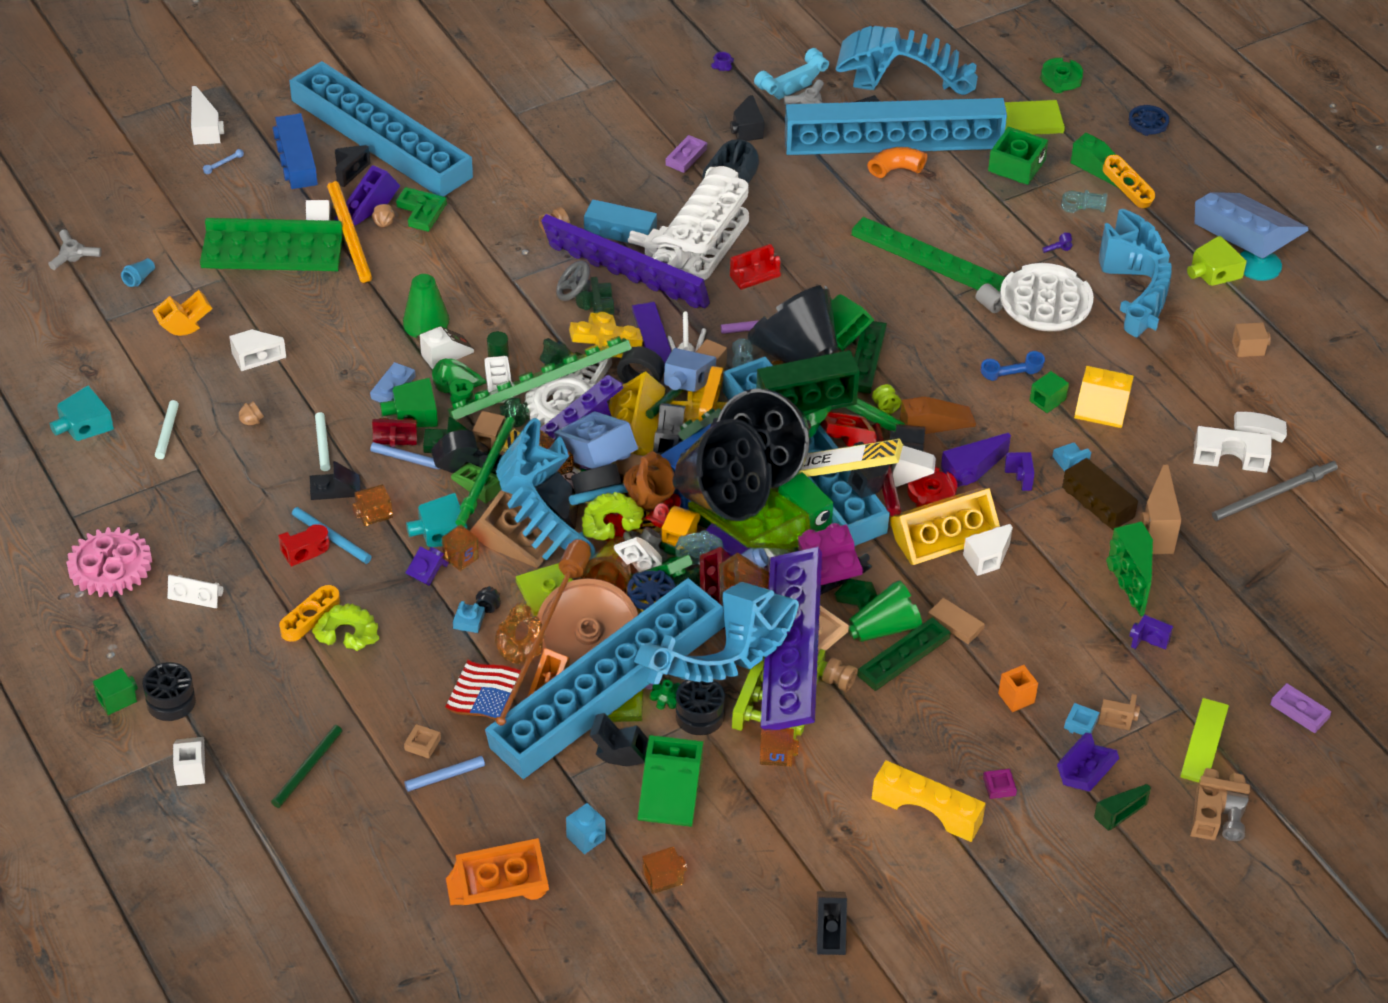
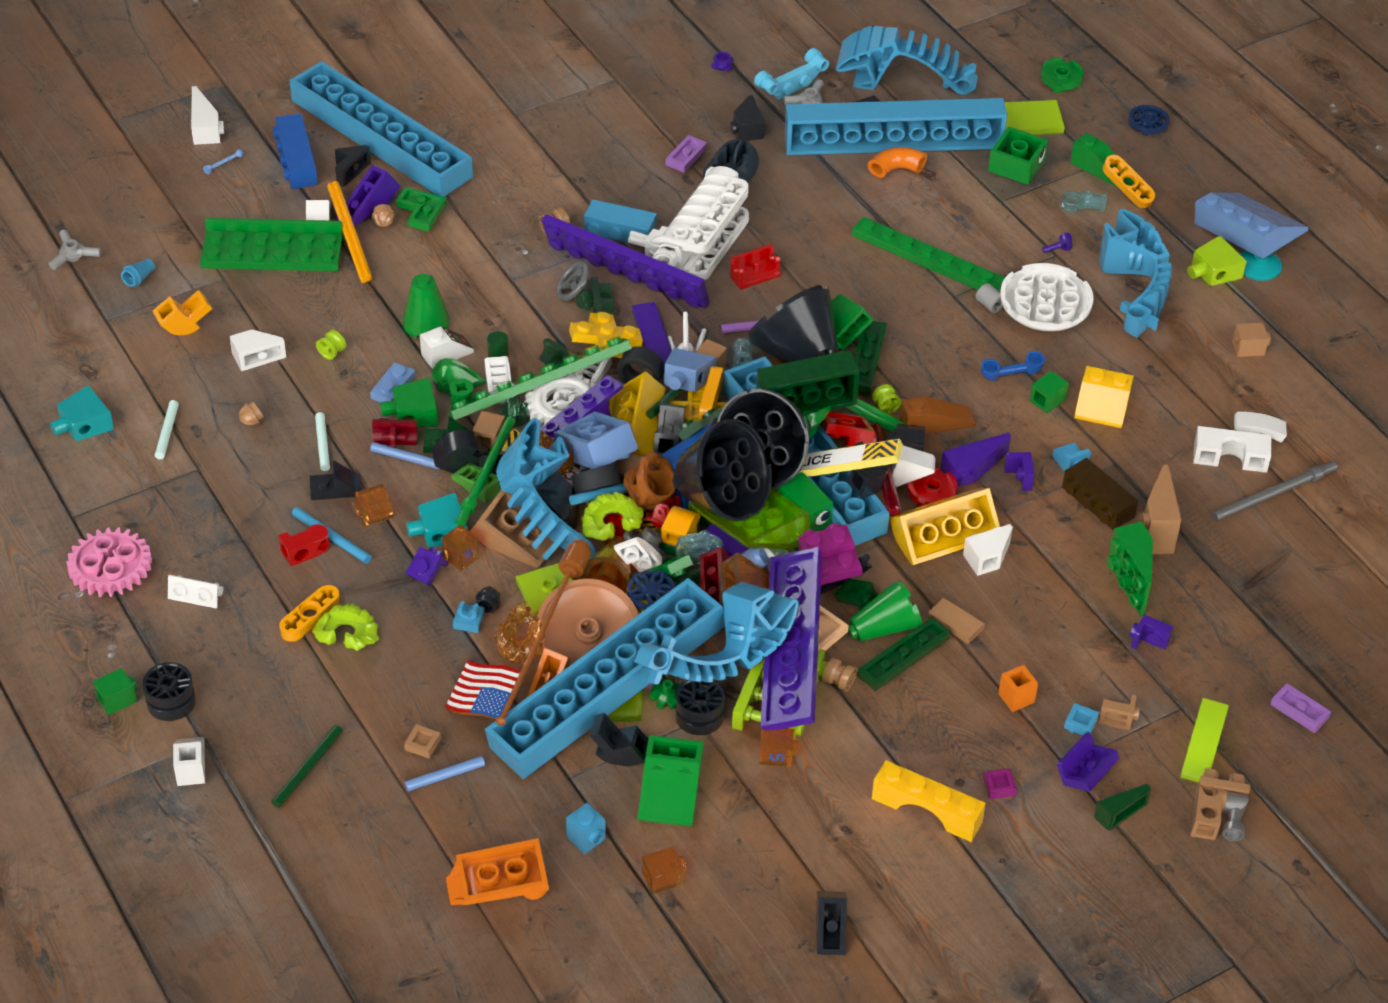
none -> lime wheel [316,330,346,360]

